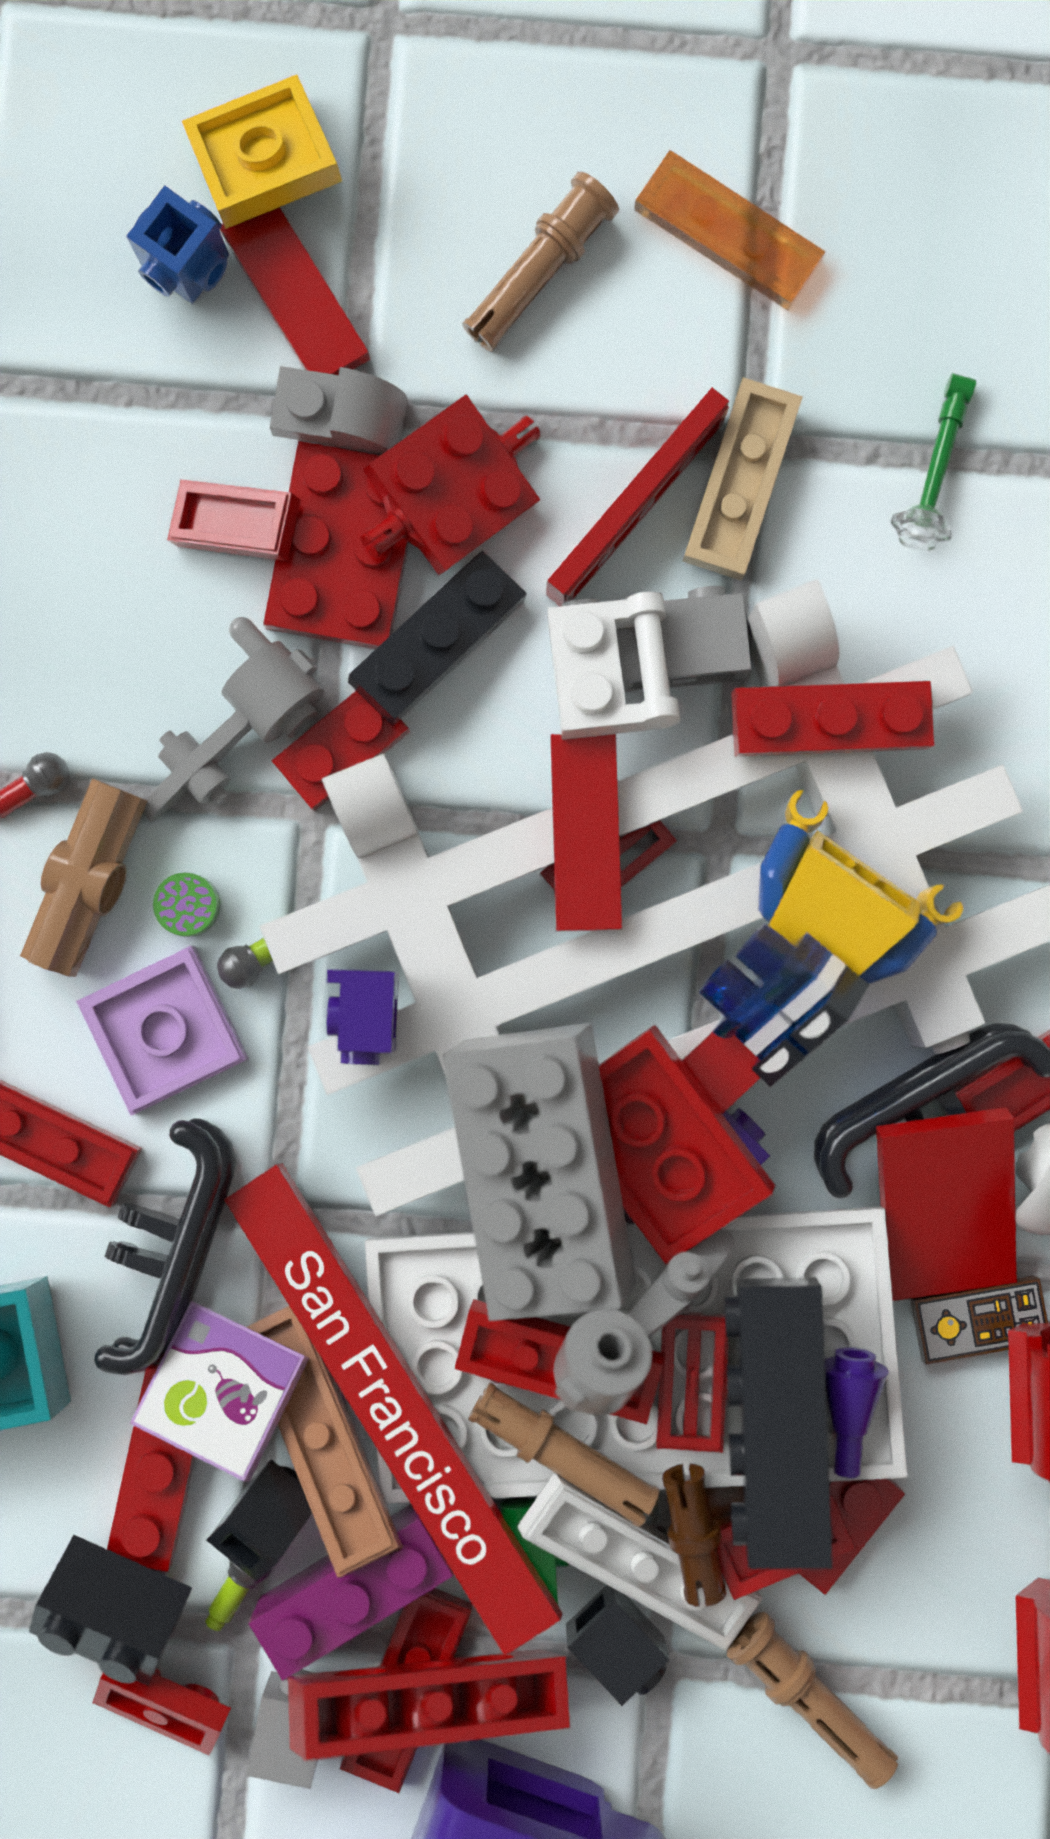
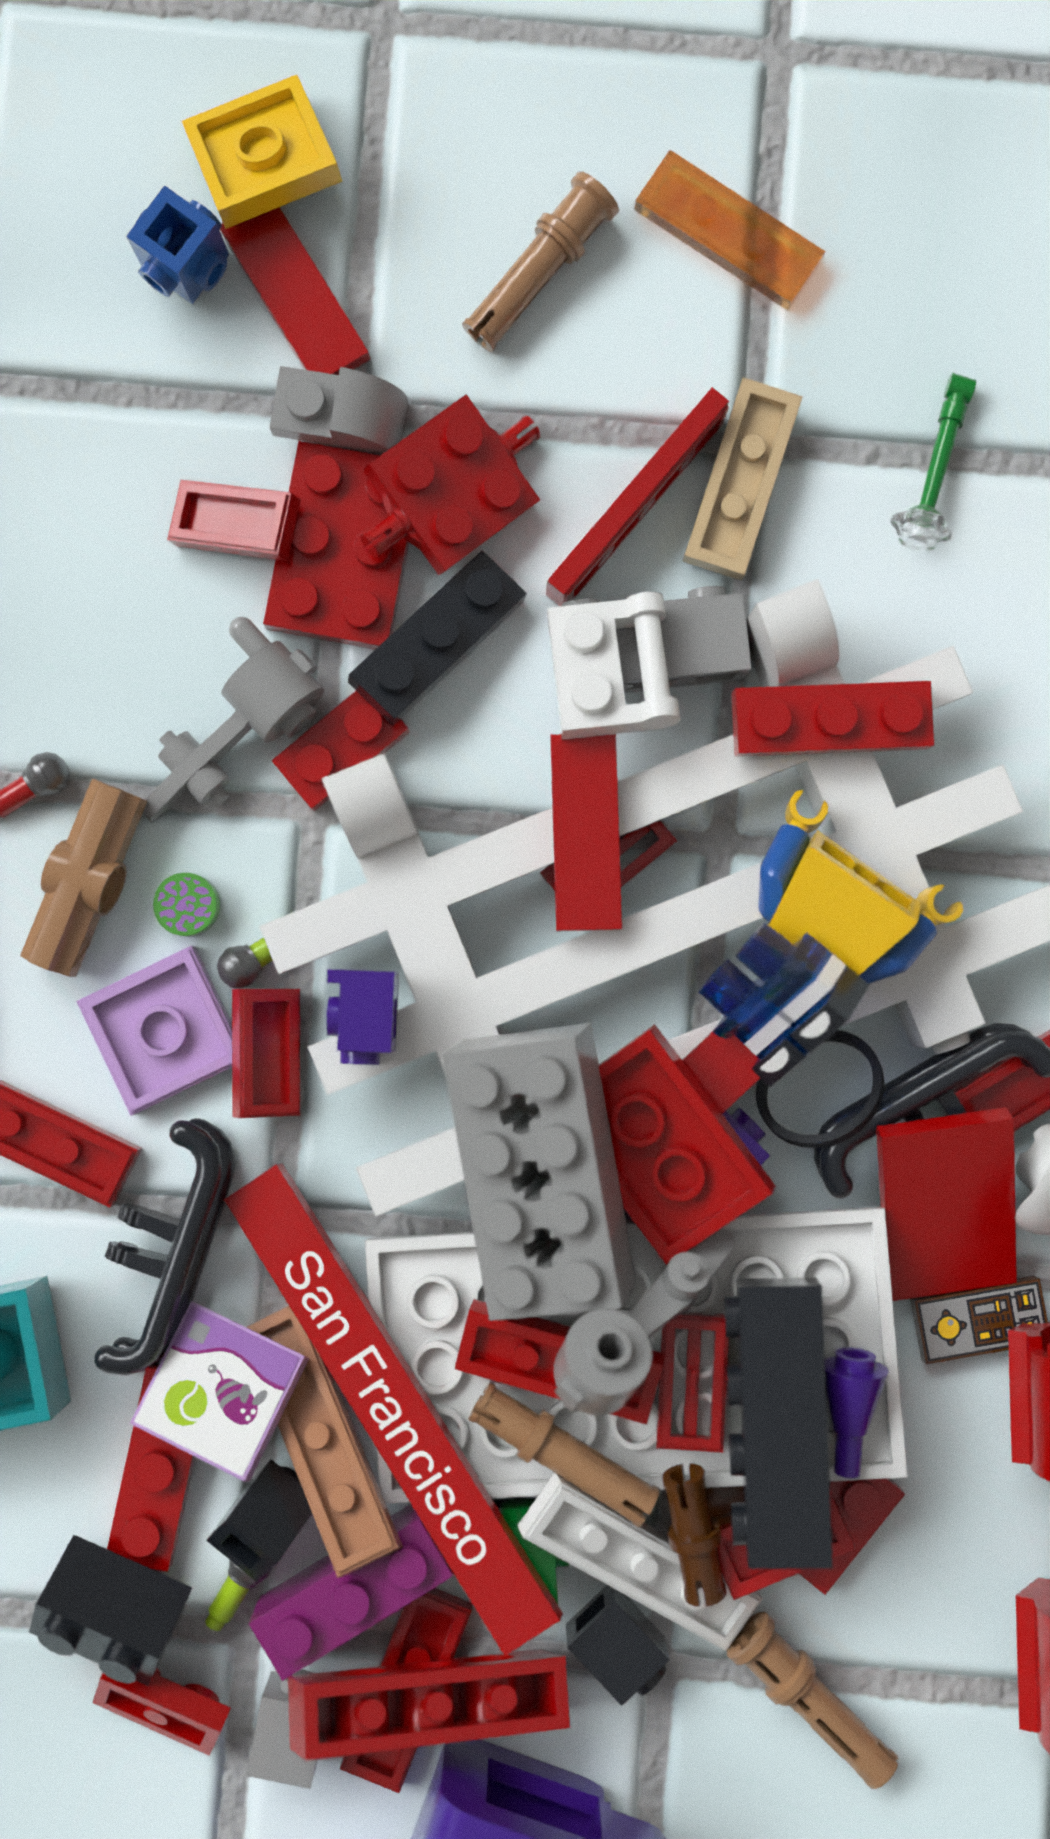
none -> red tile [232,989,301,1118]
none -> black piece [756,1030,885,1148]

